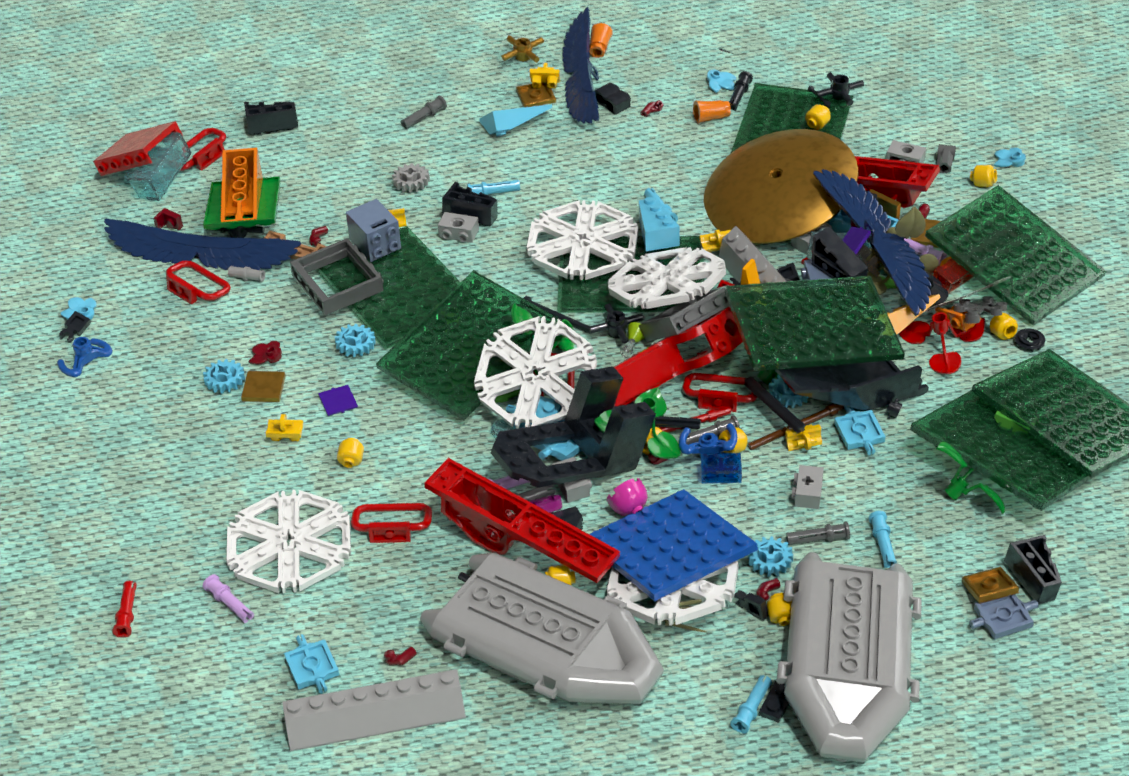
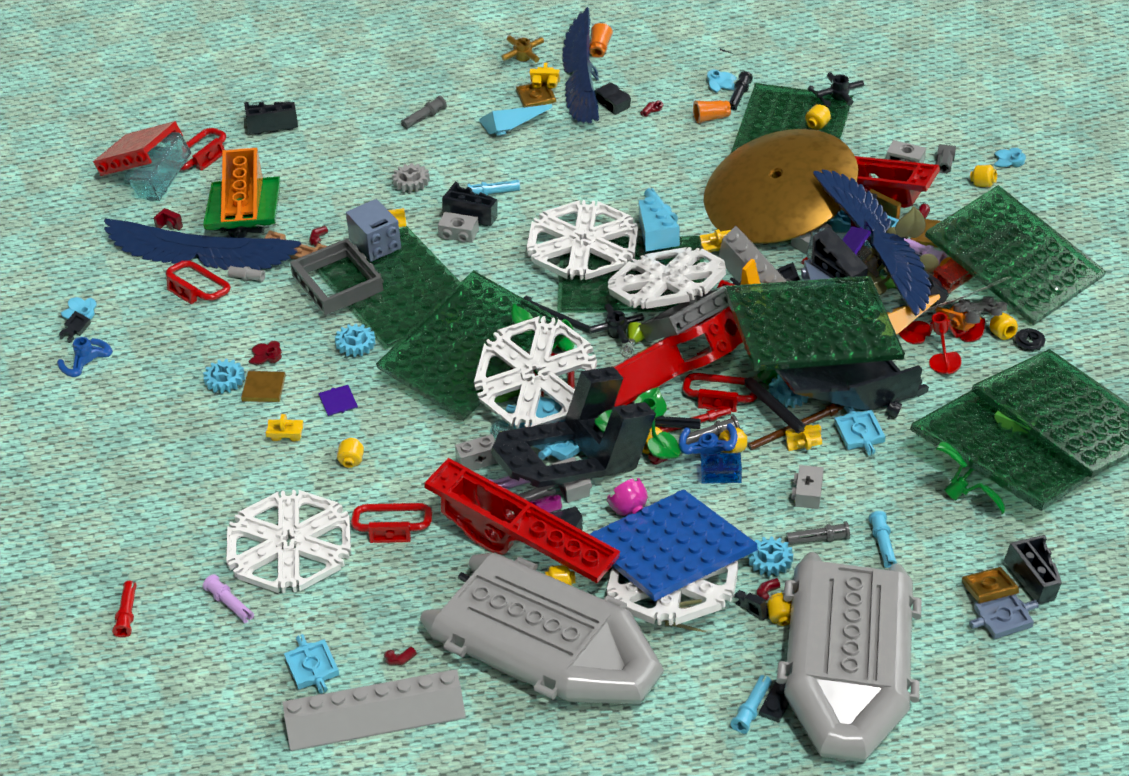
none -> light grey brick [455,434,498,470]

